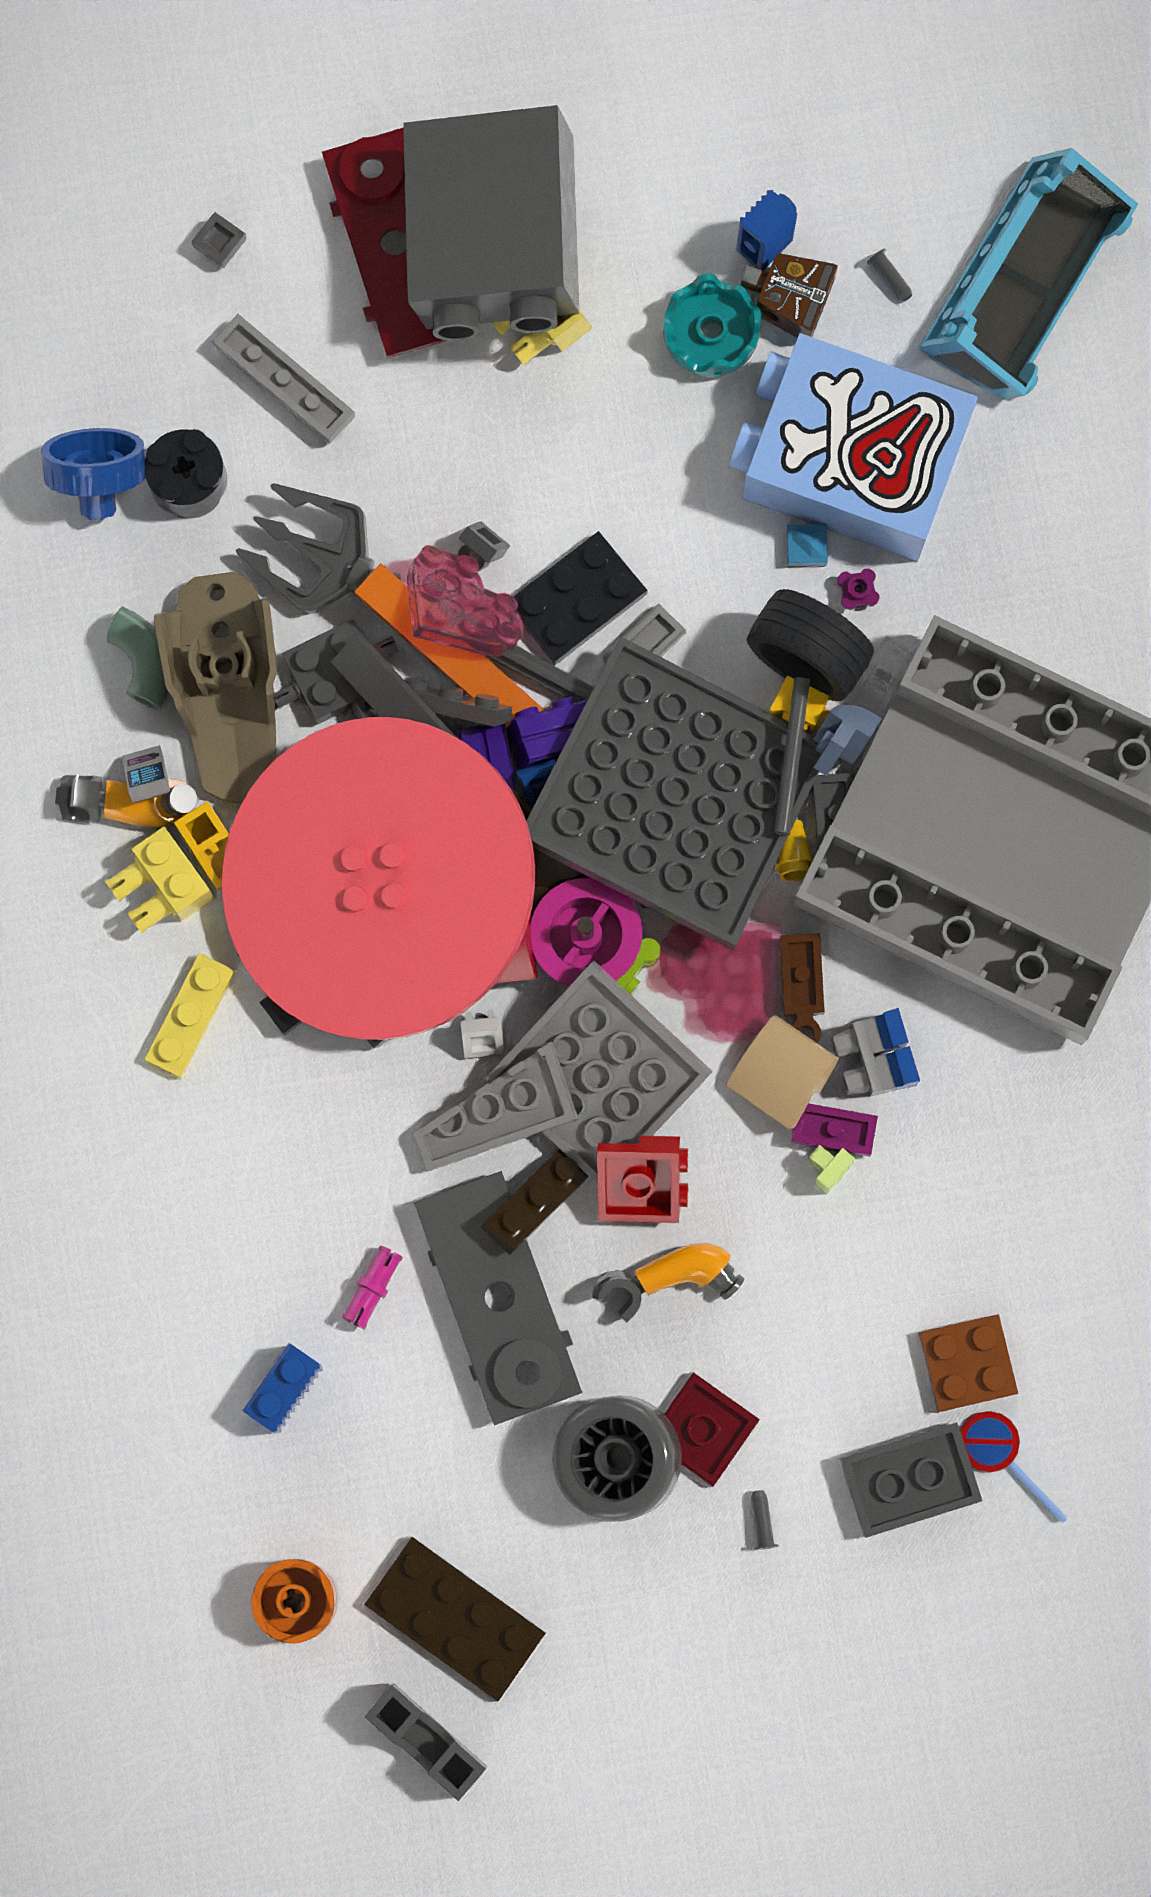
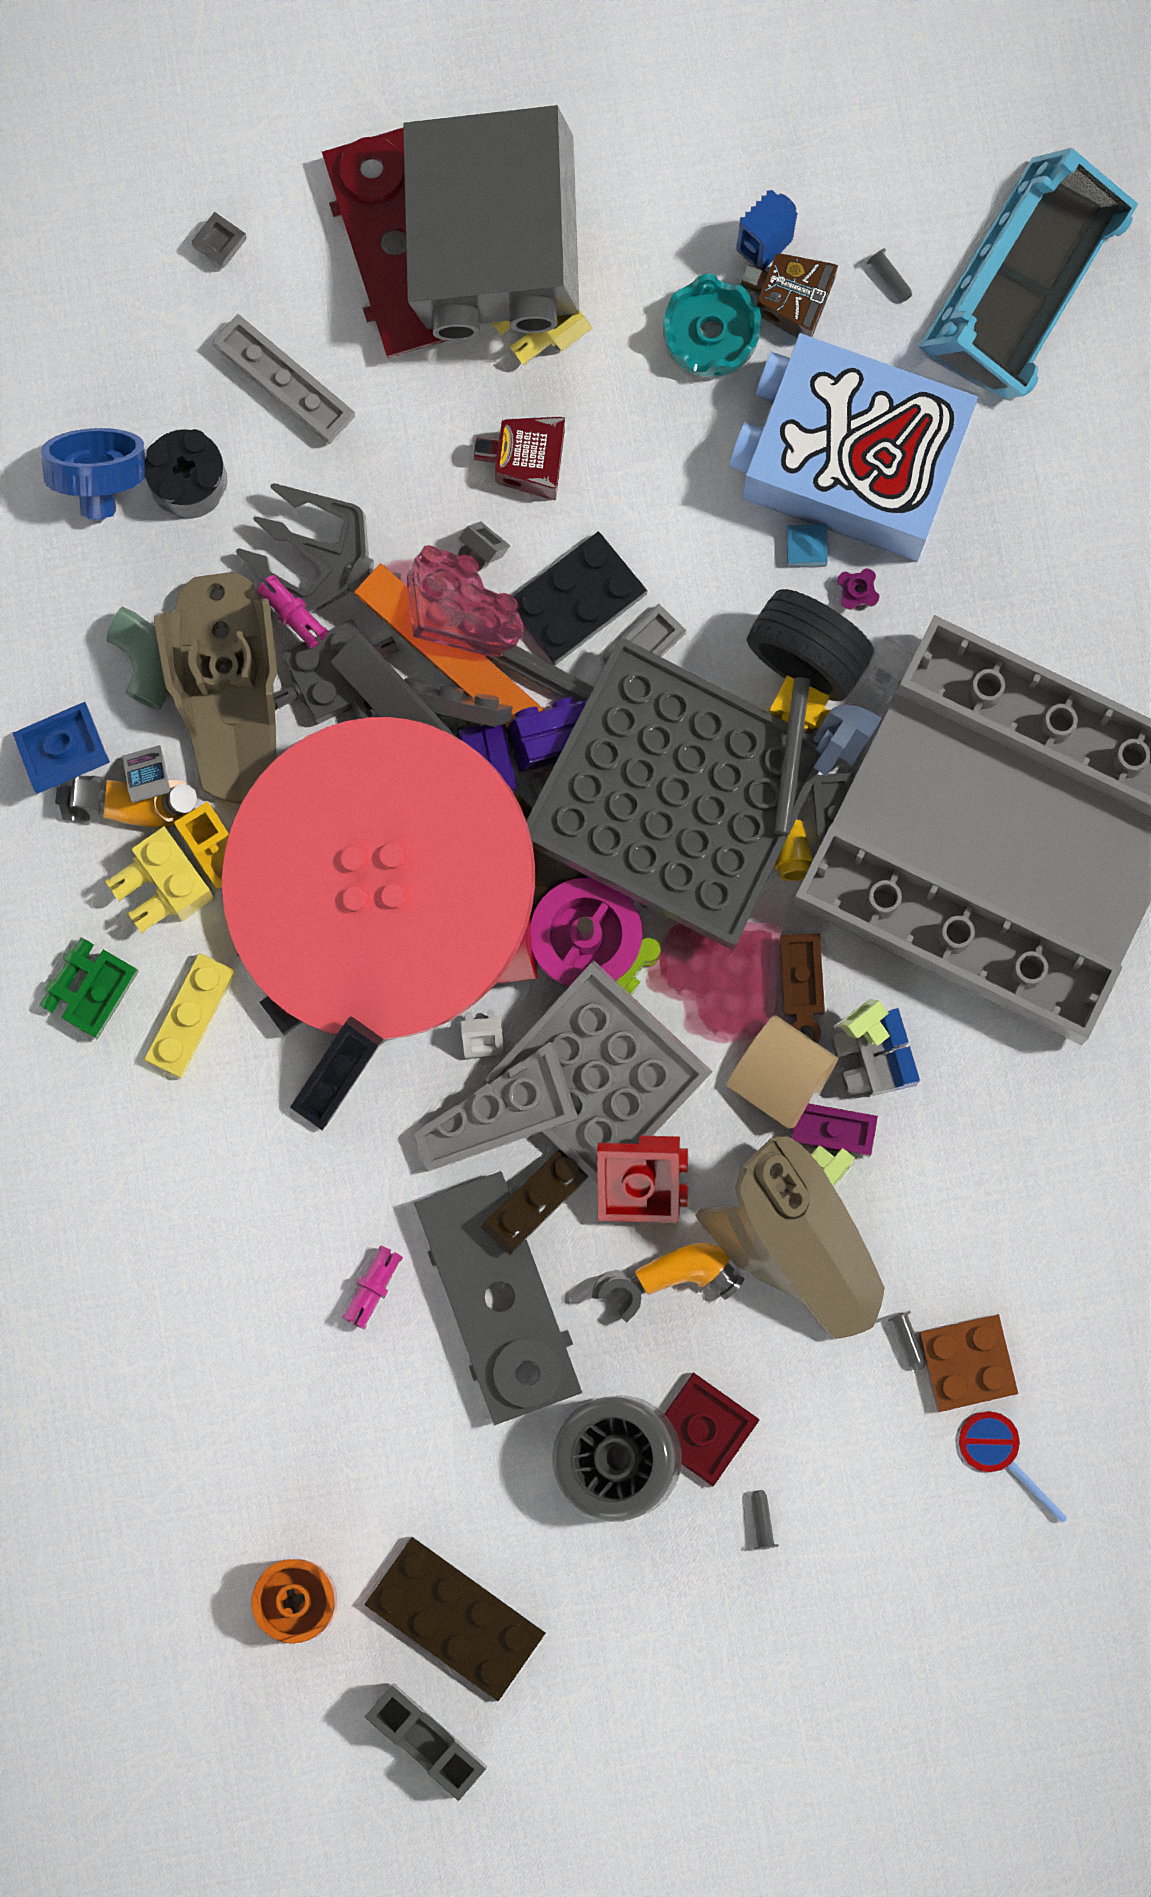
blue brick [242,1343,323,1433] -> none
blue brick [517,758,556,807] -> none
dark grey plate [839,1422,983,1538] -> none
none -> blue plate [13,702,110,794]
none -> green plate [39,937,139,1039]
none -> dark pink pin [256,575,328,648]
none -> black plate [290,1016,384,1131]
none -> dark red torso [474,417,565,500]
none -> dark tan piece [695,1136,885,1339]
none -> yellowish green tile [838,999,890,1046]
none -> dark grey piece [888,1311,925,1370]

